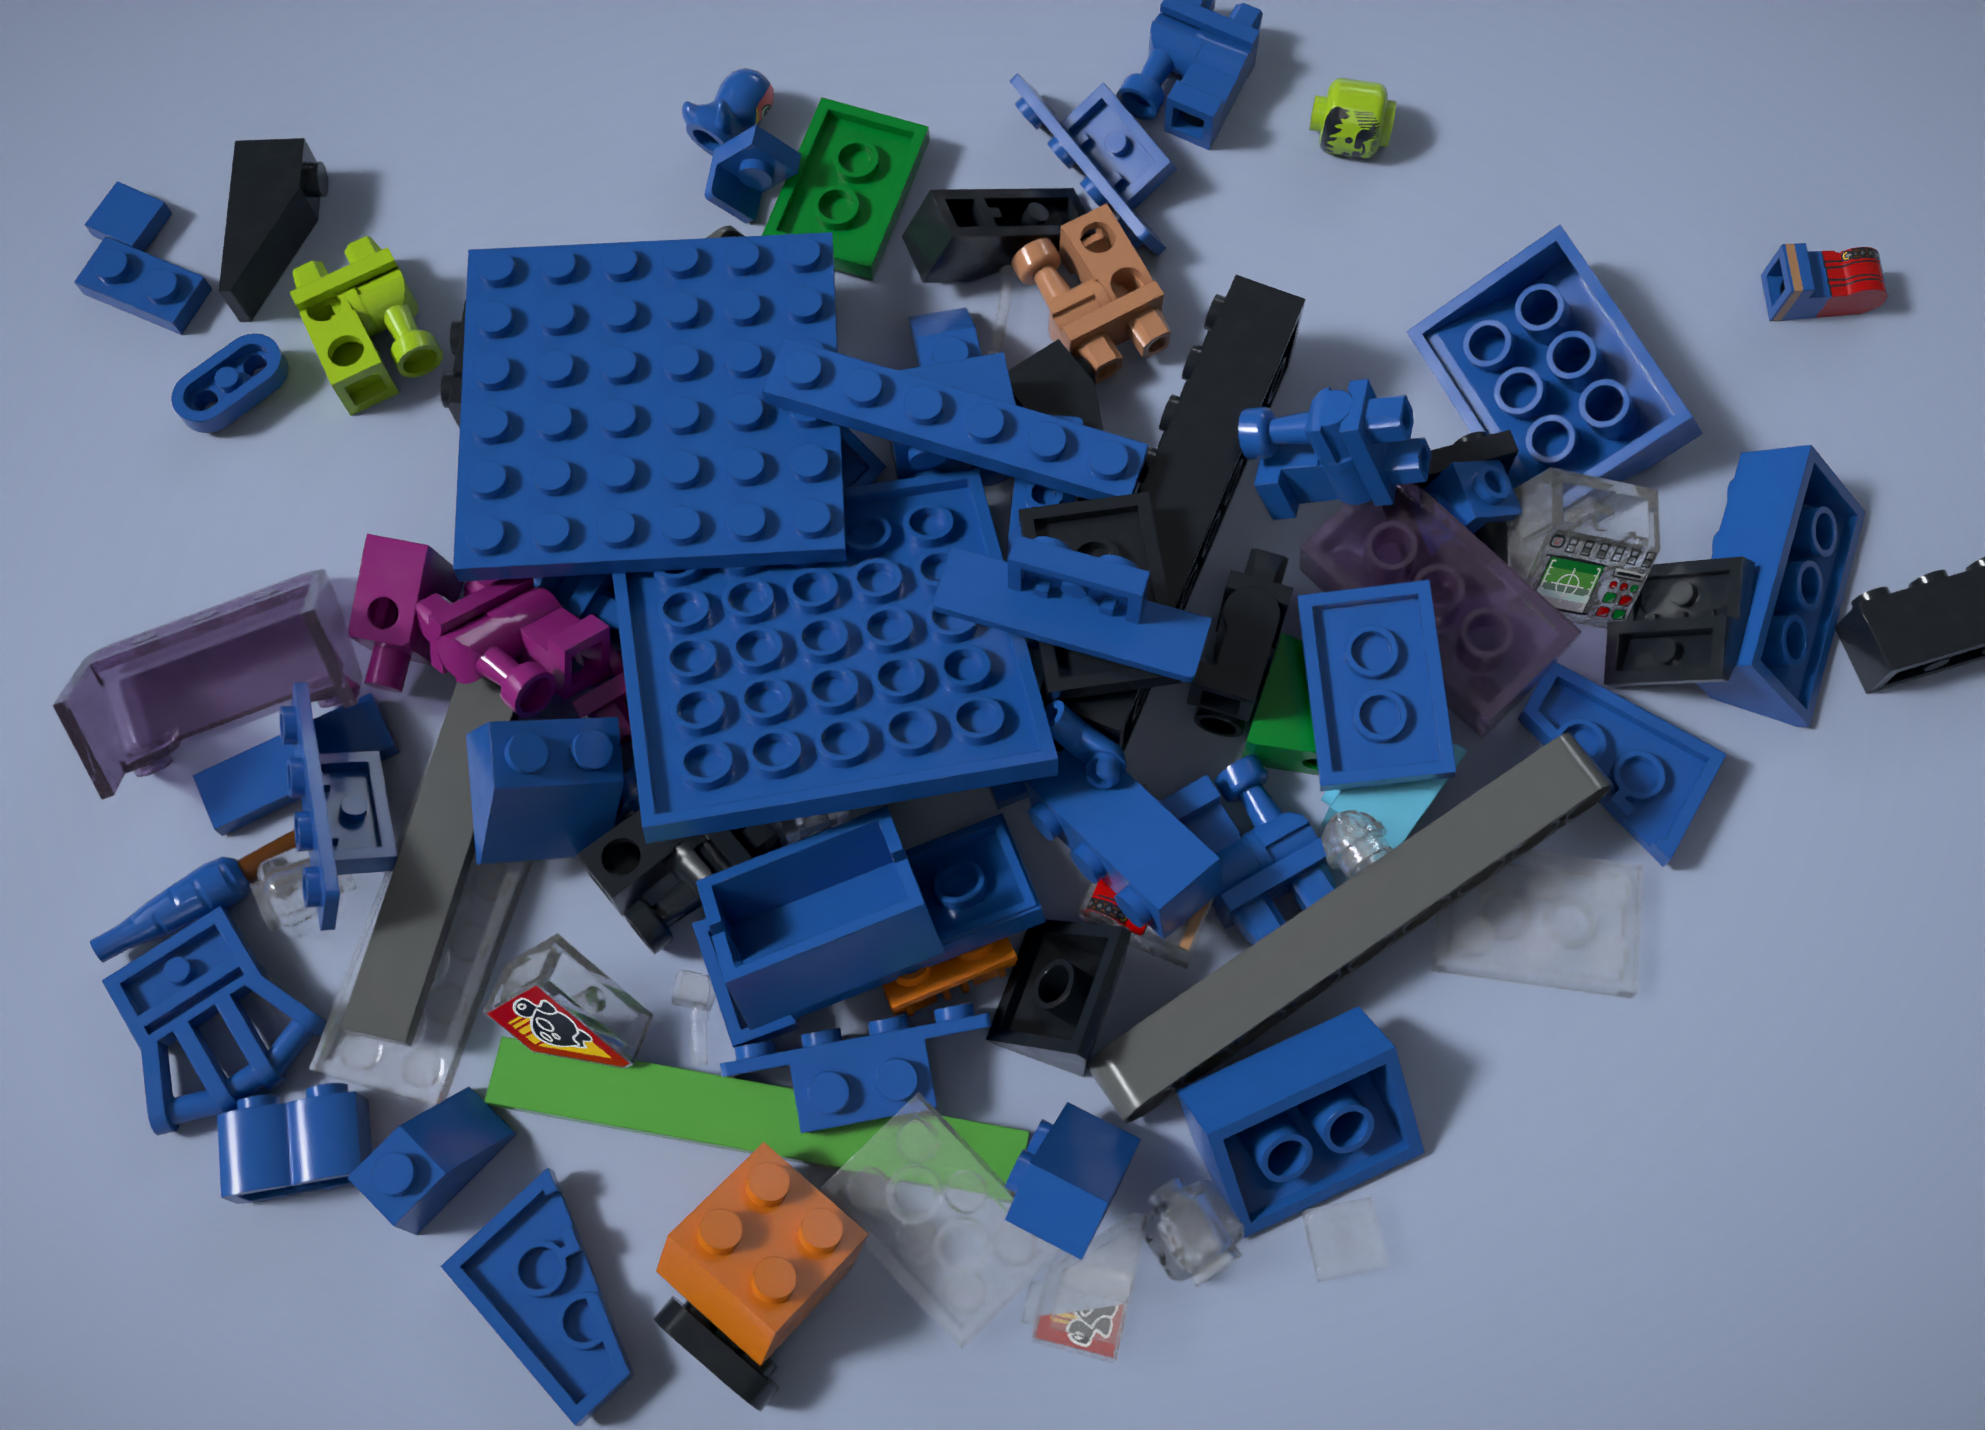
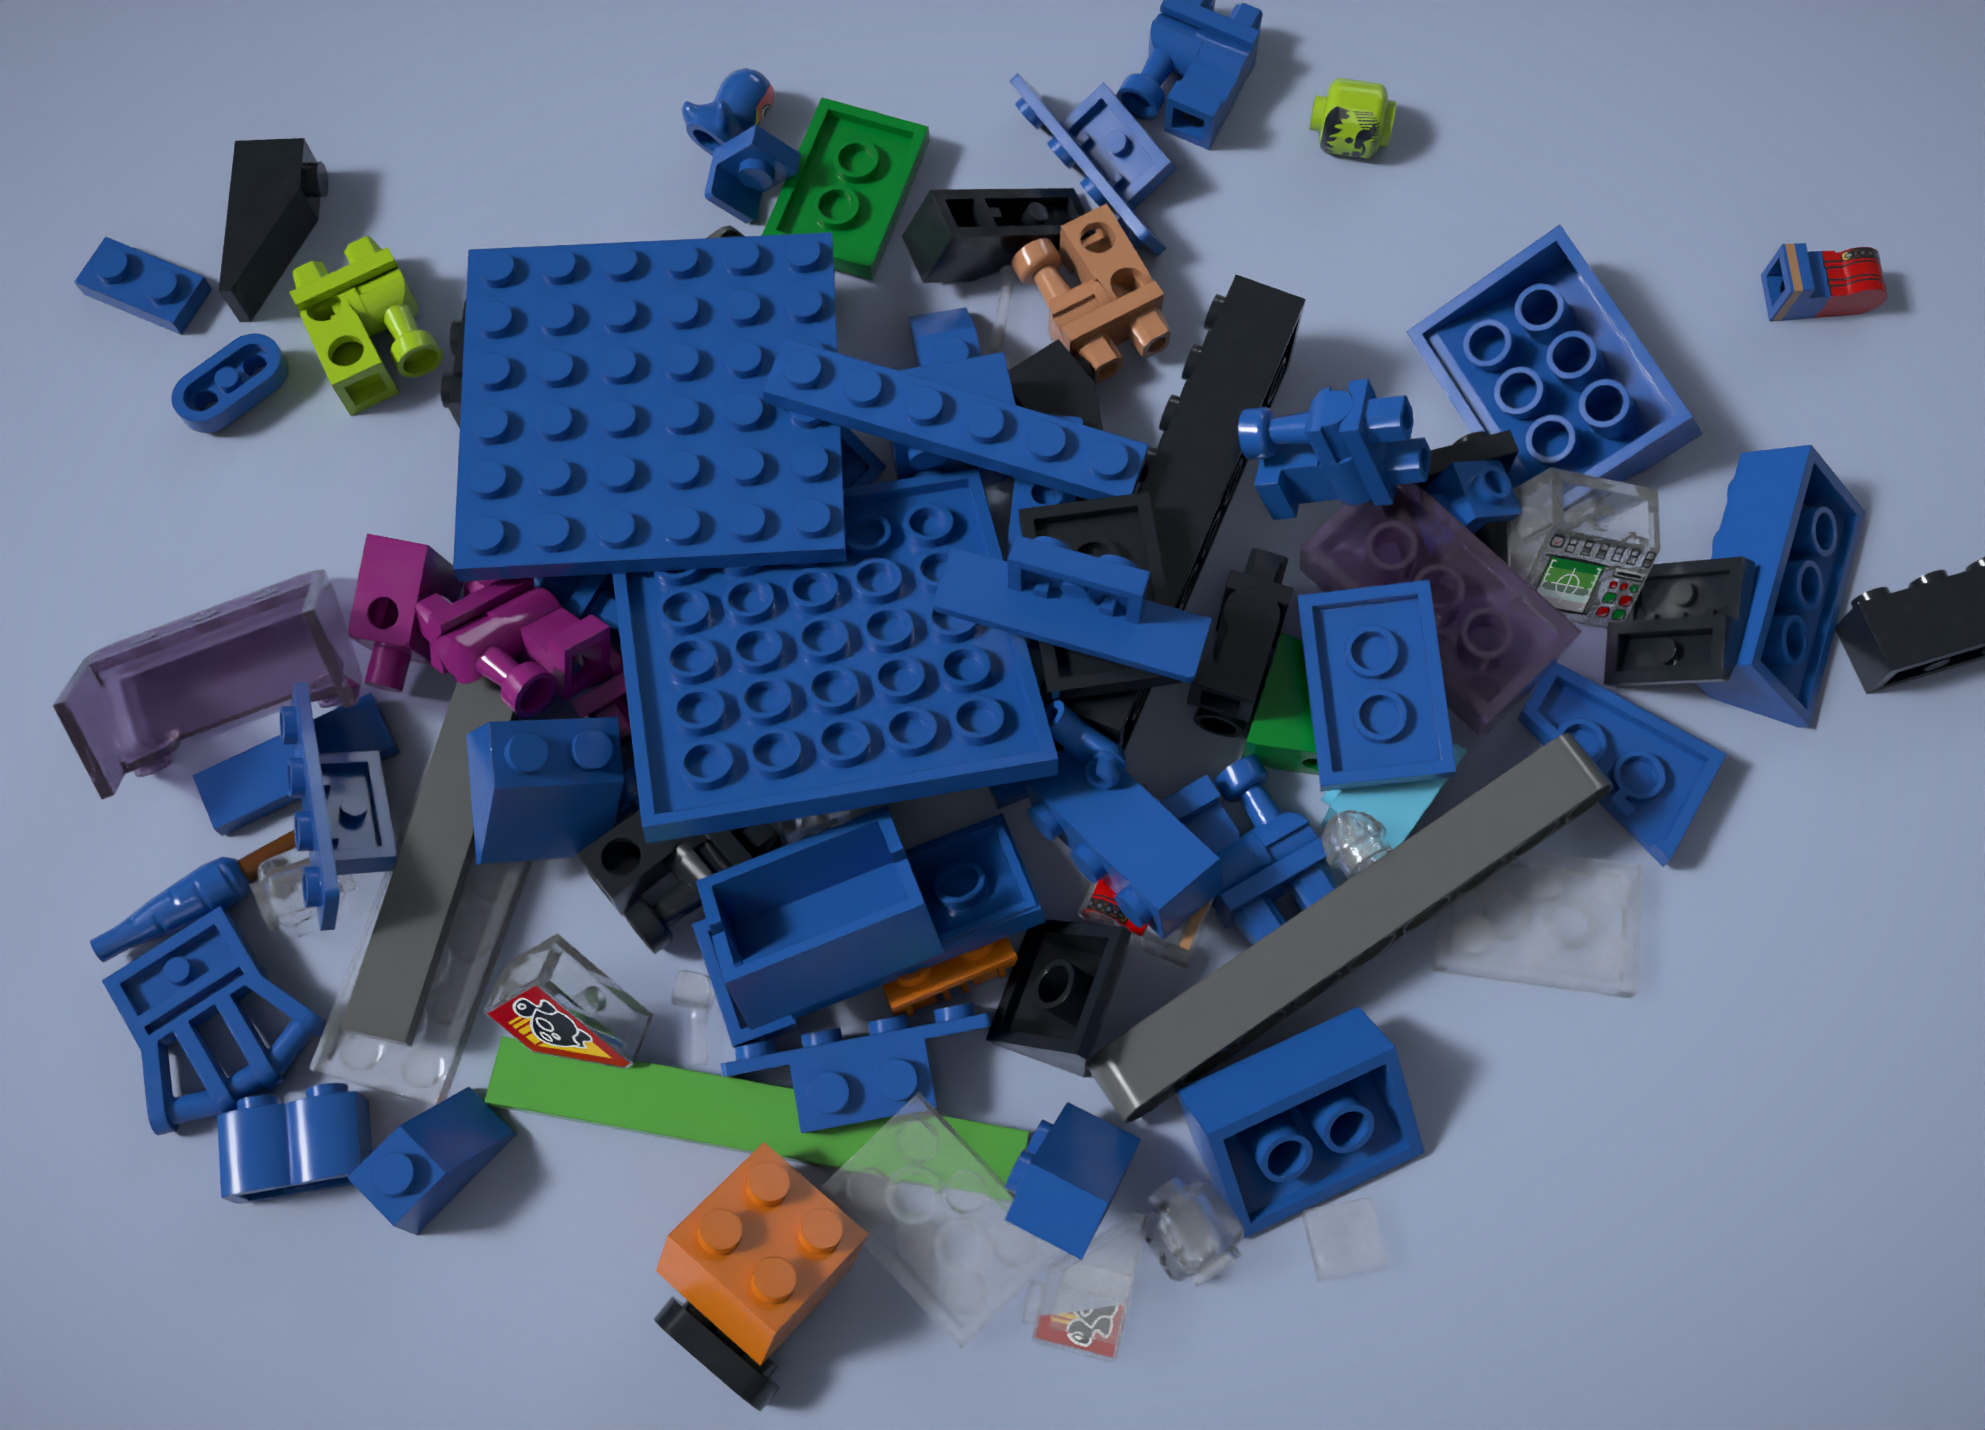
blue tile [84,181,172,252] -> none
blue wing [441,1168,635,1426] -> none

